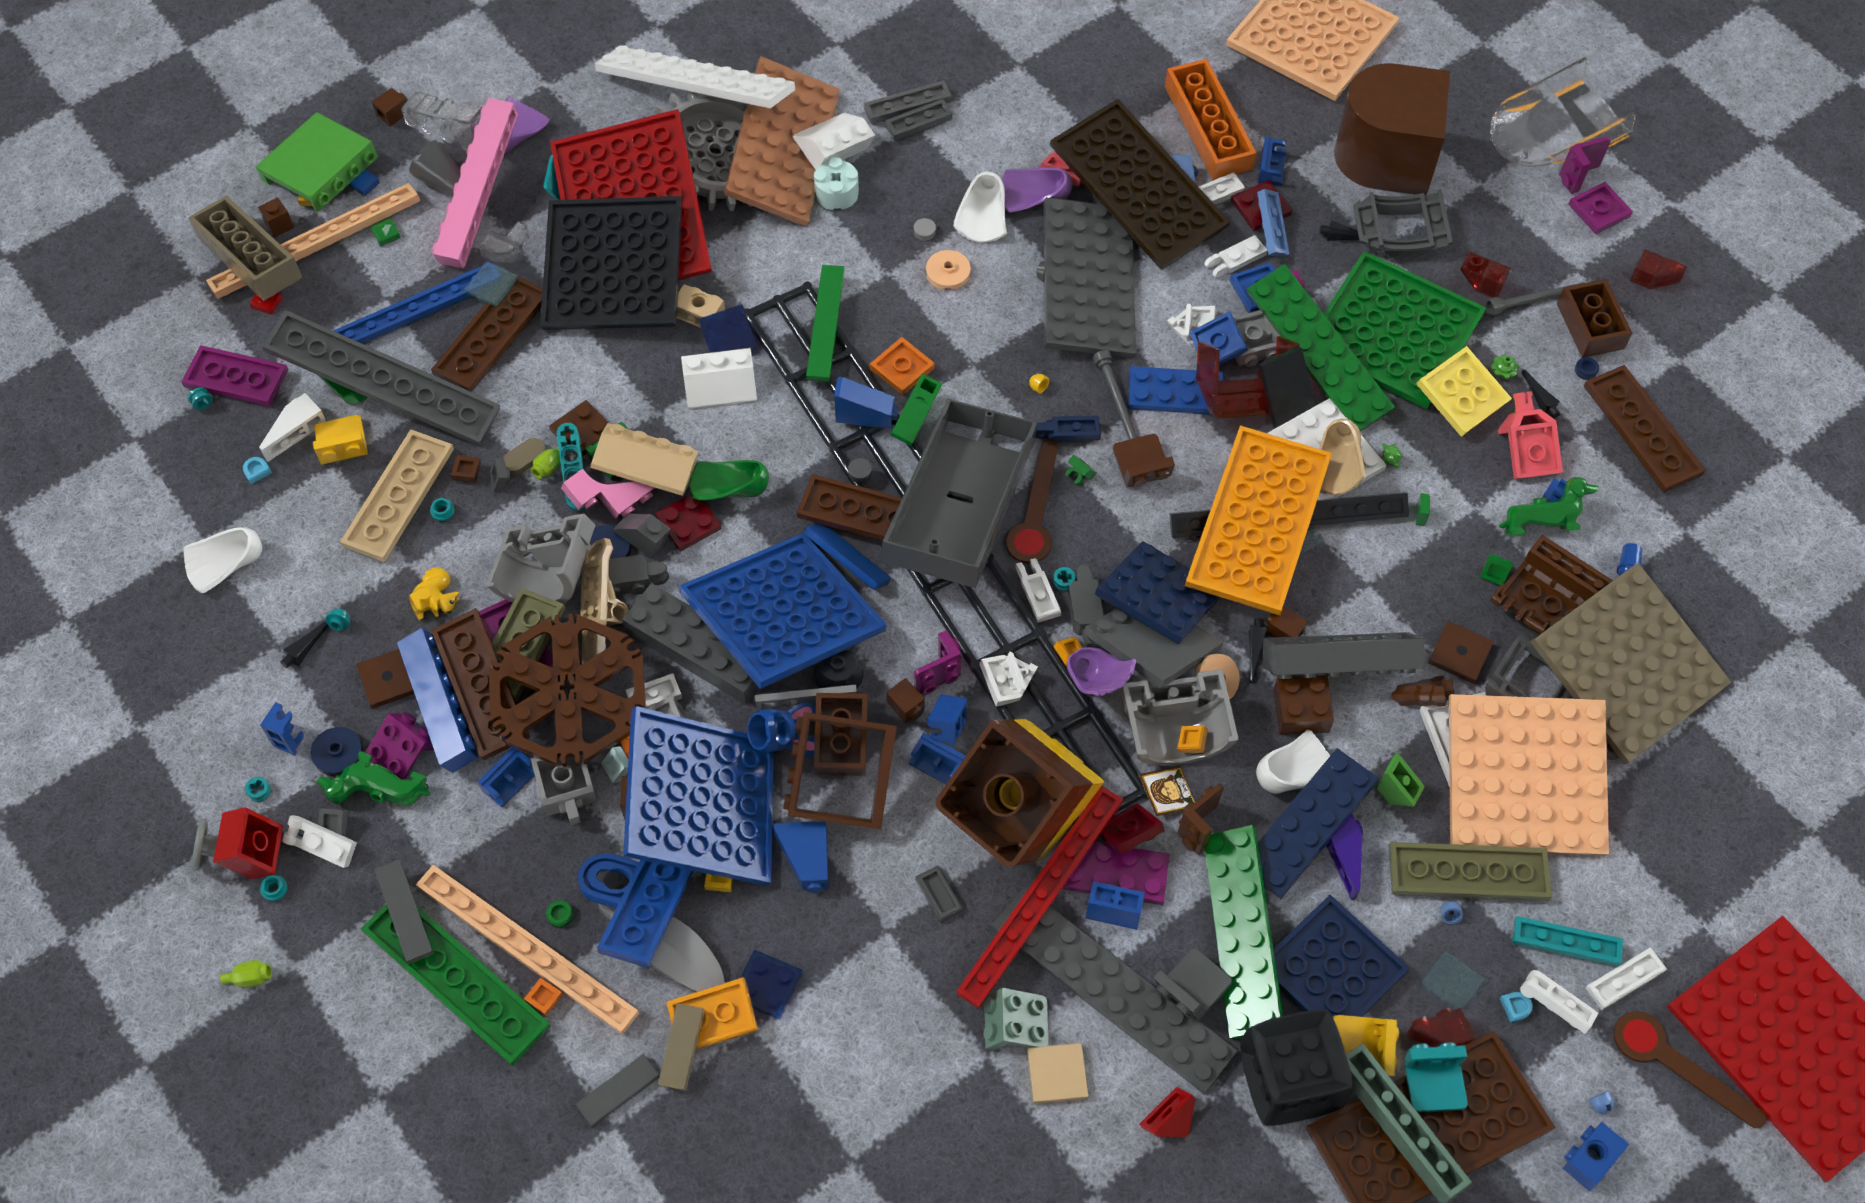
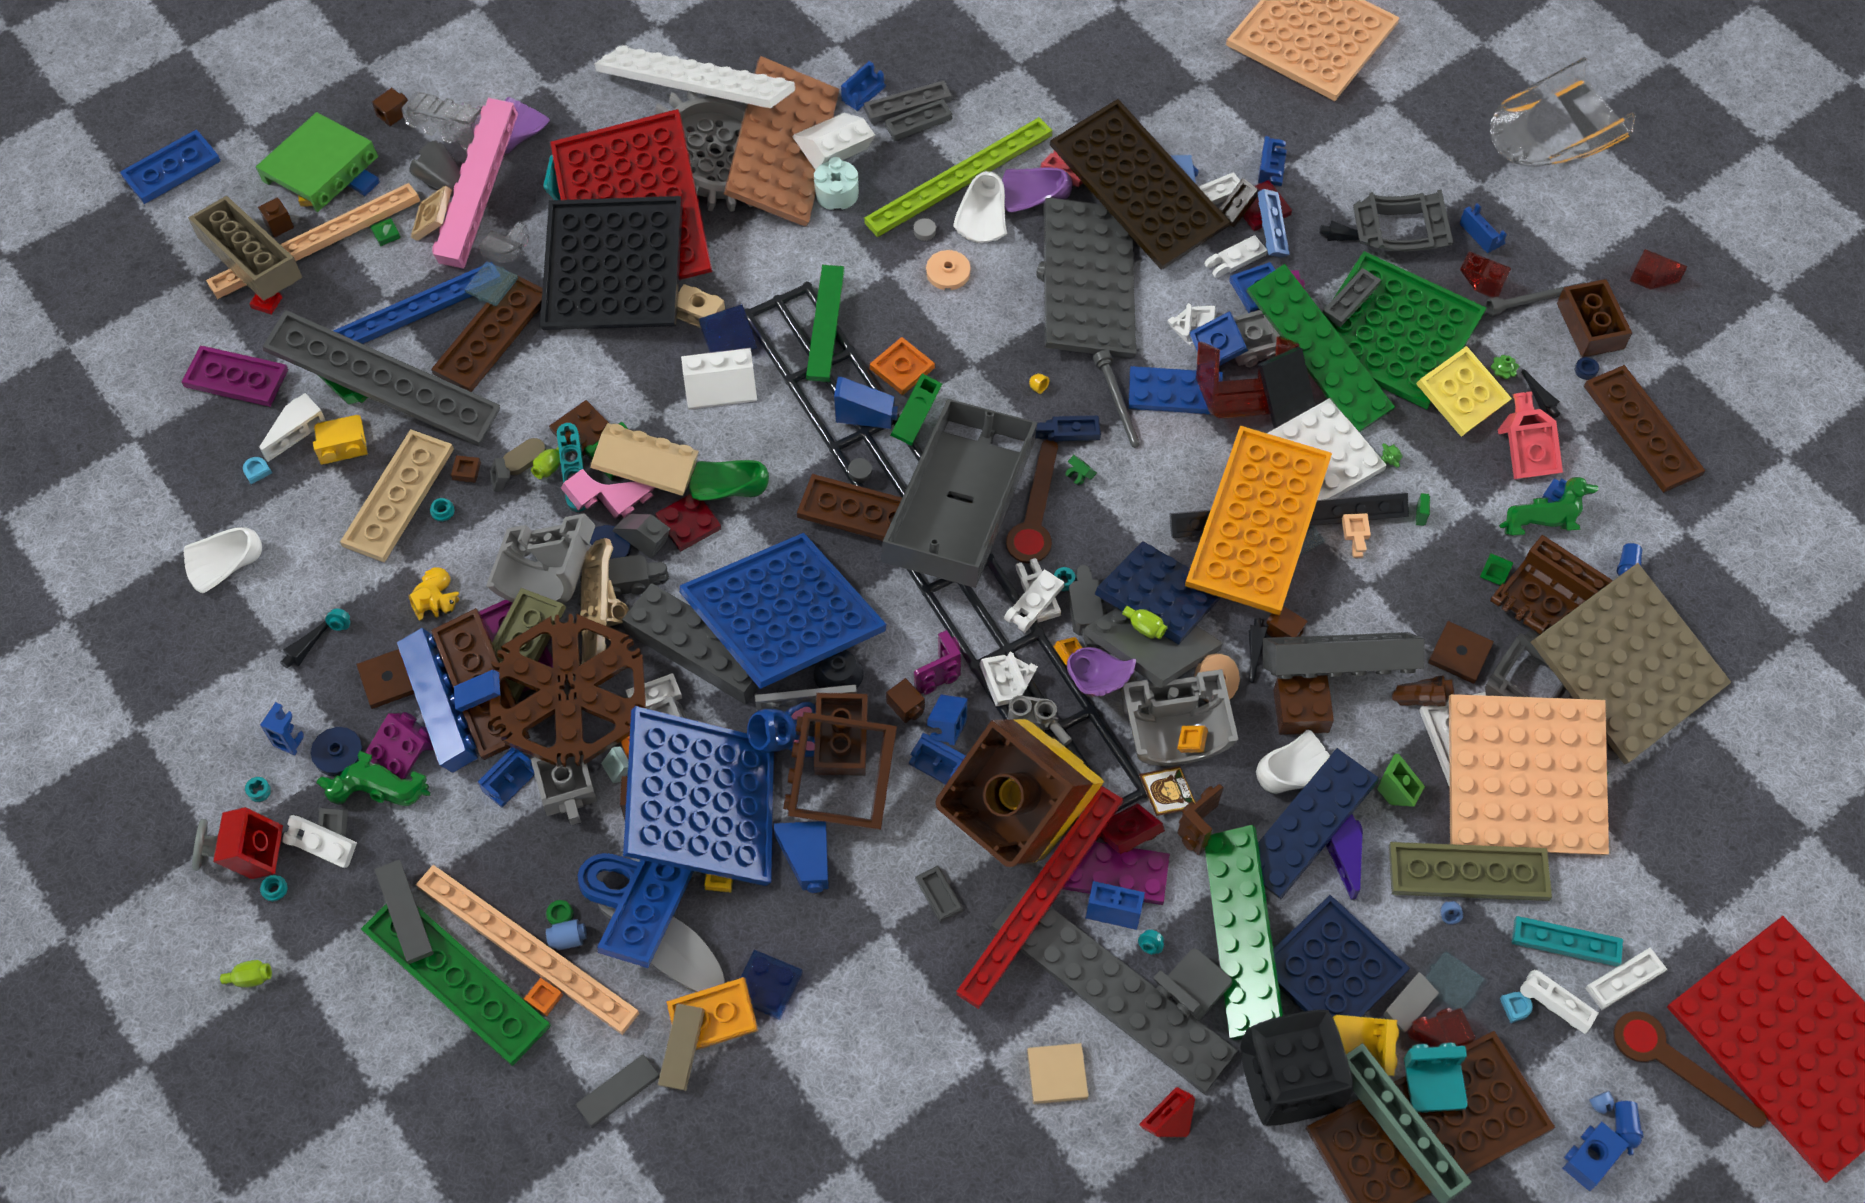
teal bush [188,387,213,410] -> none
blue tile [804,523,891,590] -> none
sand green bracket [983,988,1049,1050] -> none
reddish brown bracket [1113,434,1175,488] -> none
orange brick [1165,59,1257,180] -> none
tan hair [1319,418,1365,495] -> none
reddish brown brick [1334,63,1450,195] -> none
magenta bracket [1559,137,1611,194] -> none
magenta plate [1568,182,1633,234] -> none
none -> blue plate [120,129,221,204]
none -> tan tile [411,186,452,241]
none -> blue tile [454,670,500,712]
none -> medium blue brick [546,919,587,951]
none -> blue hinge [841,61,886,111]
none -> lime plate [864,117,1053,237]
none -> white plate [1004,569,1064,633]
none -> light grey beam [1008,695,1072,746]
none -> lime plant [1122,606,1167,639]
none -> teal plate [1138,929,1164,954]
none -> plate [1219,178,1260,228]
none -> dark grey plate [1322,268,1381,327]
none -> light nougat plate [1342,514,1371,558]
none -> light grey slope [1383,972,1439,1033]
none -> blue hinge [1459,203,1507,253]
none -> blue piece [1614,1101,1644,1156]

